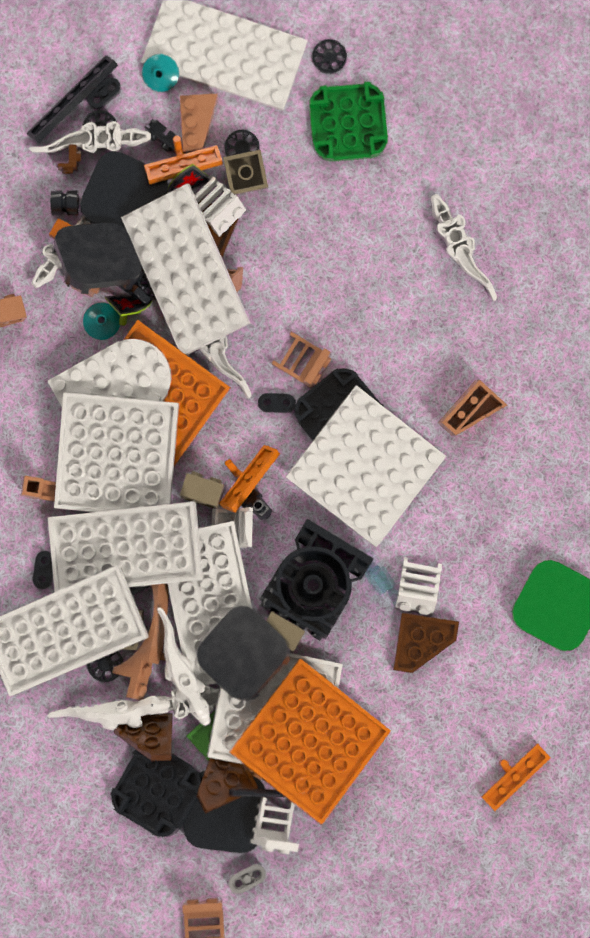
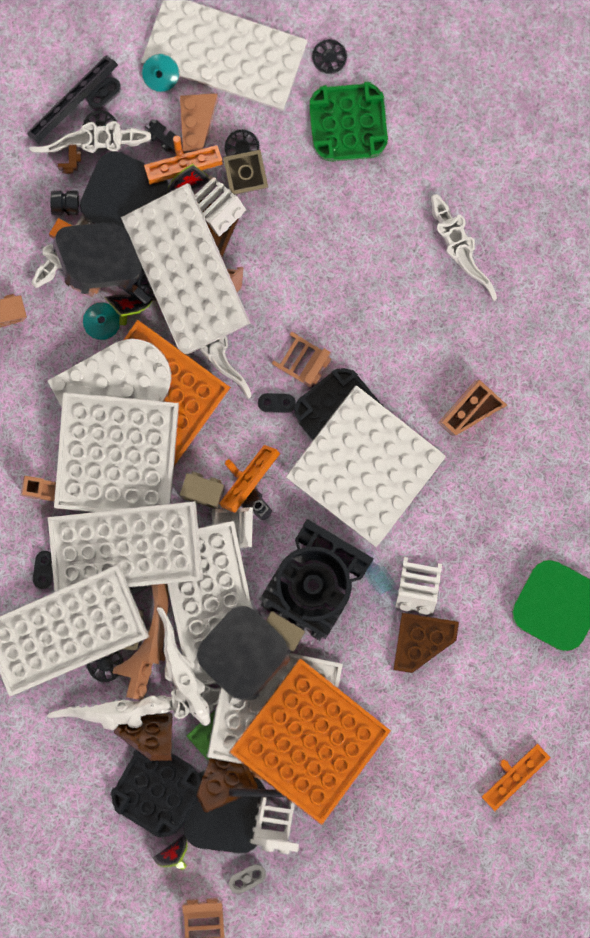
none -> shield [153,835,188,870]

